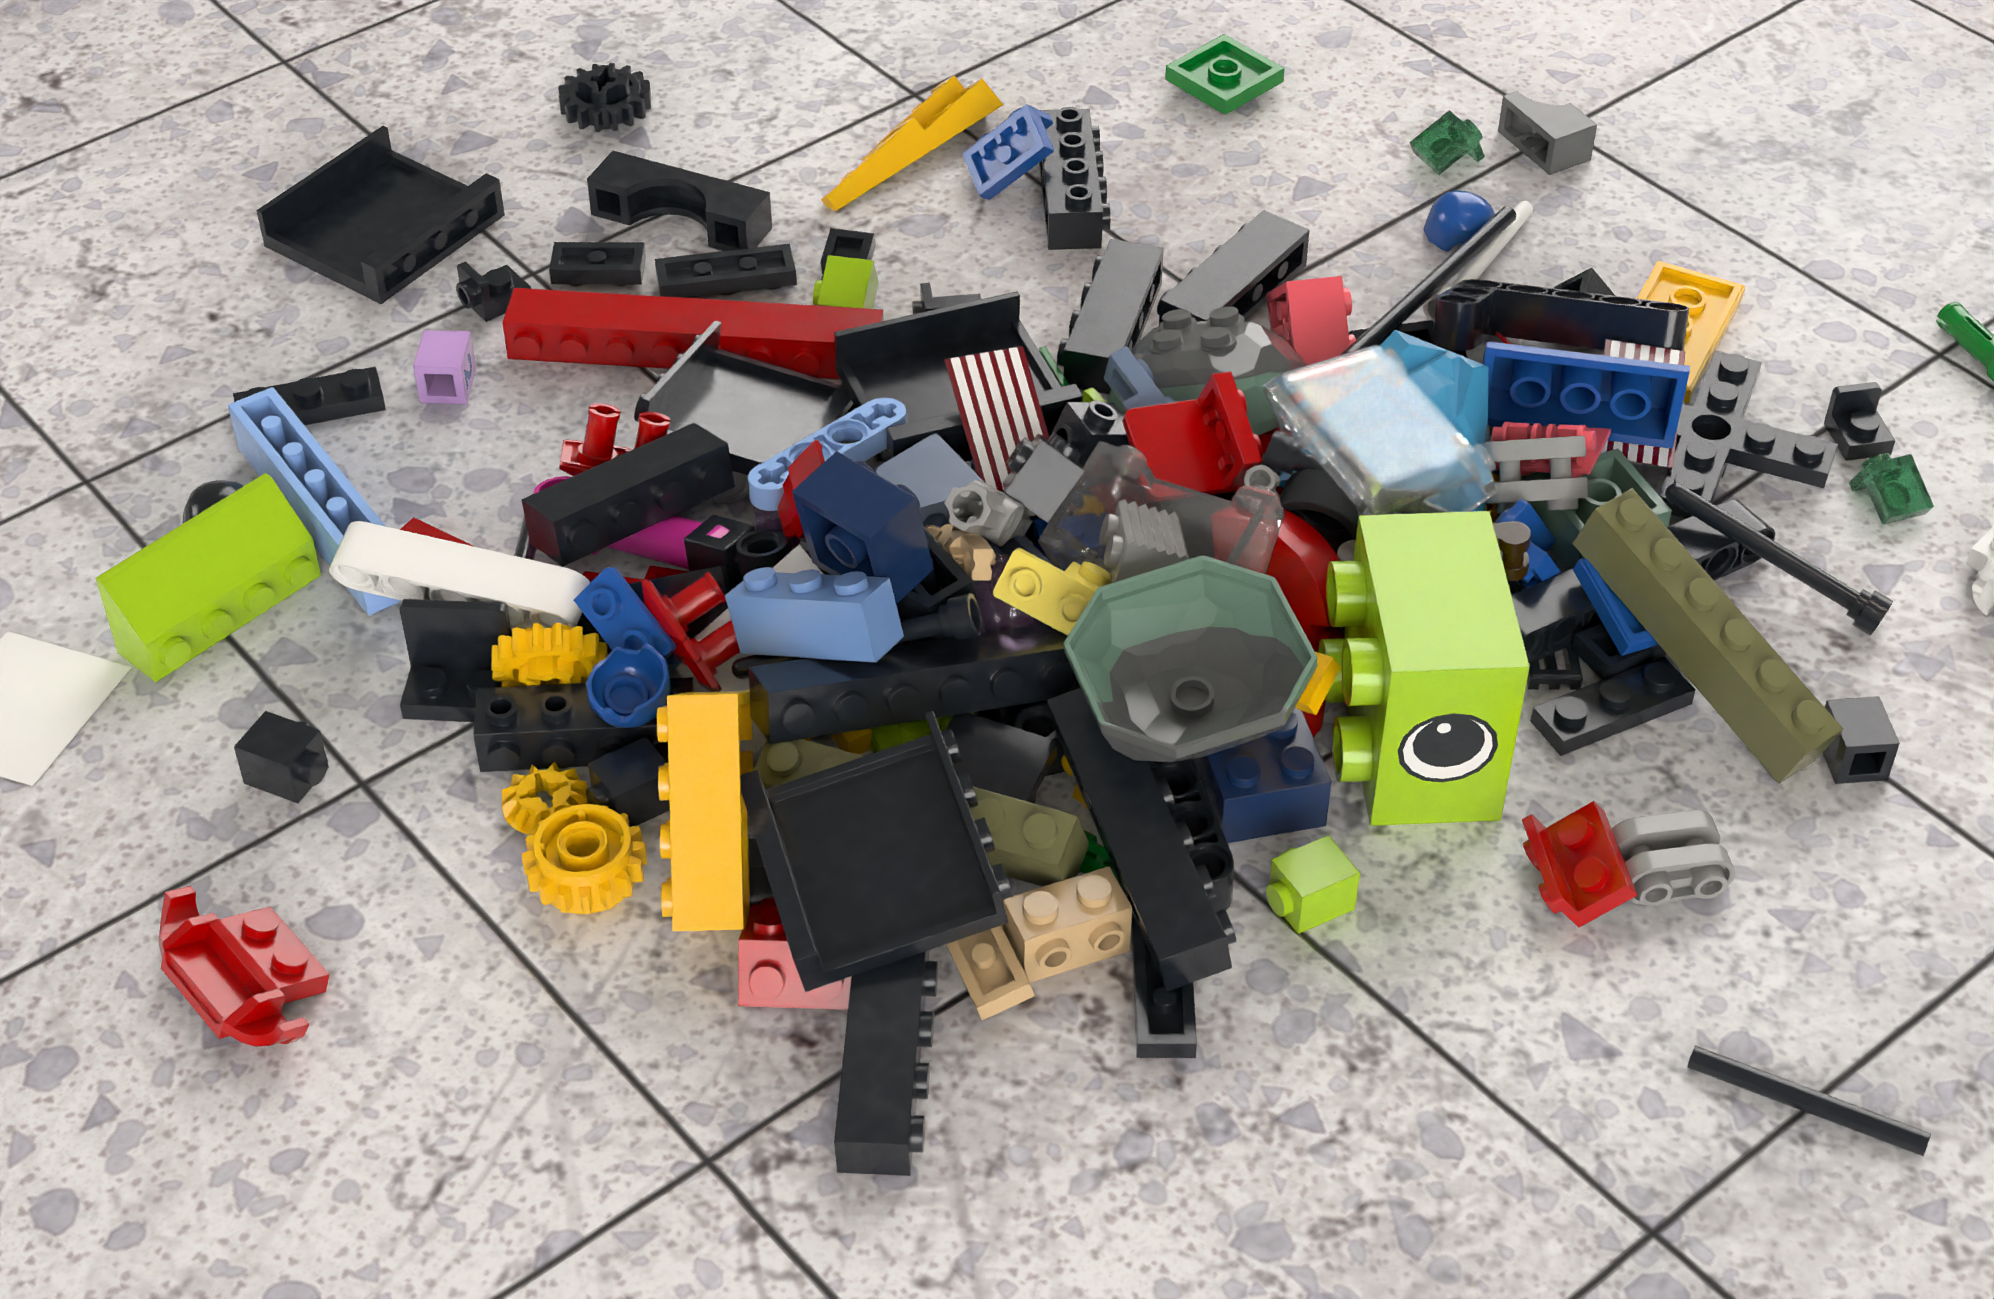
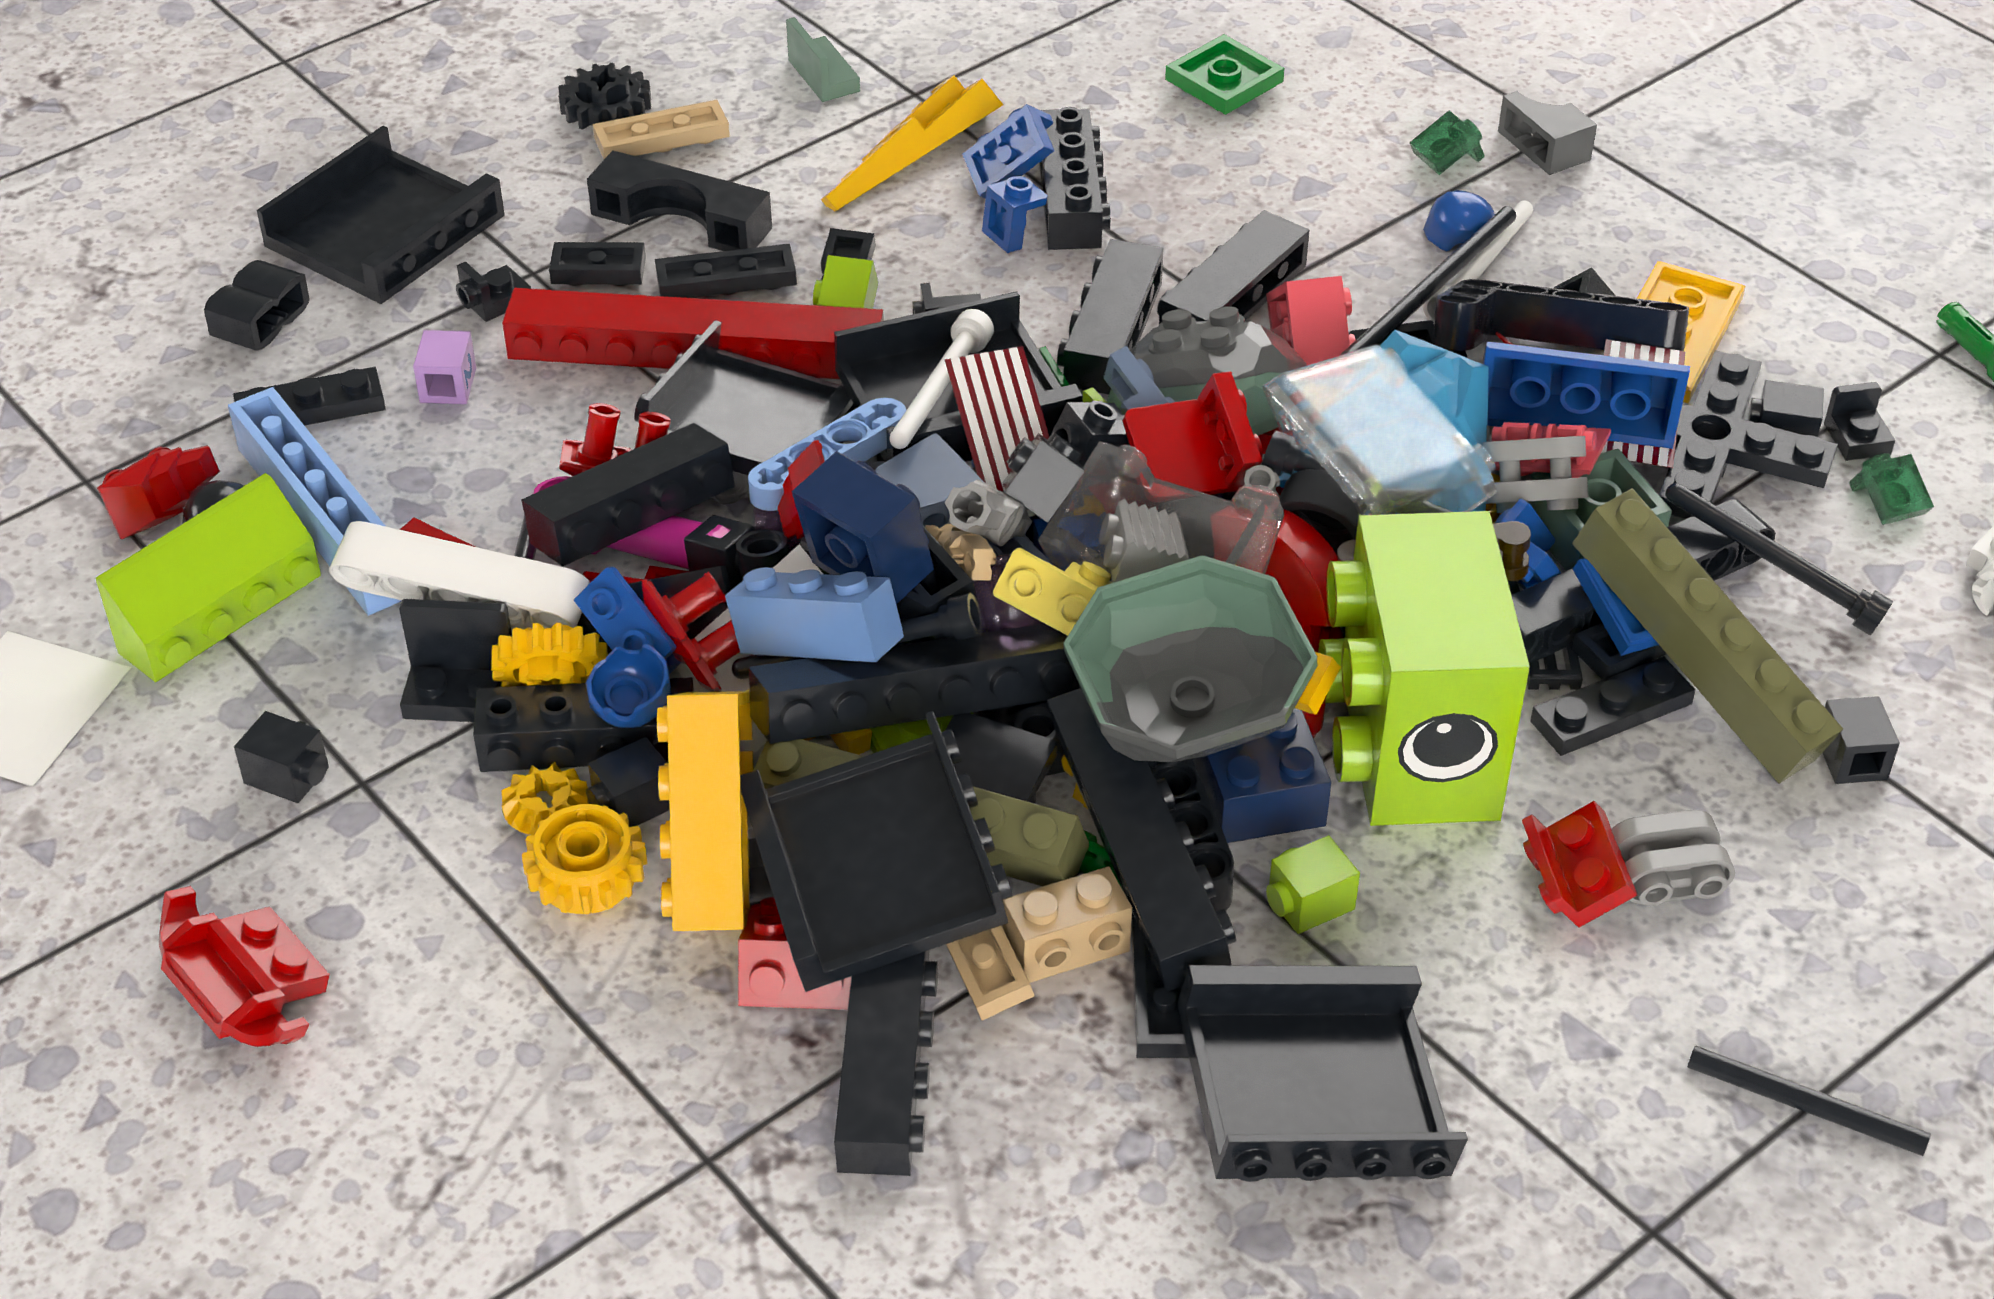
none -> red connector [97,445,220,539]
none -> black brick [204,260,310,351]
none -> tan plate [593,100,730,159]
none -> sand green panel [786,17,860,102]
none -> white piece [889,309,994,449]
none -> blue bracket [982,176,1048,253]
none -> panel [1177,965,1468,1182]
none -> brick [1747,380,1824,437]

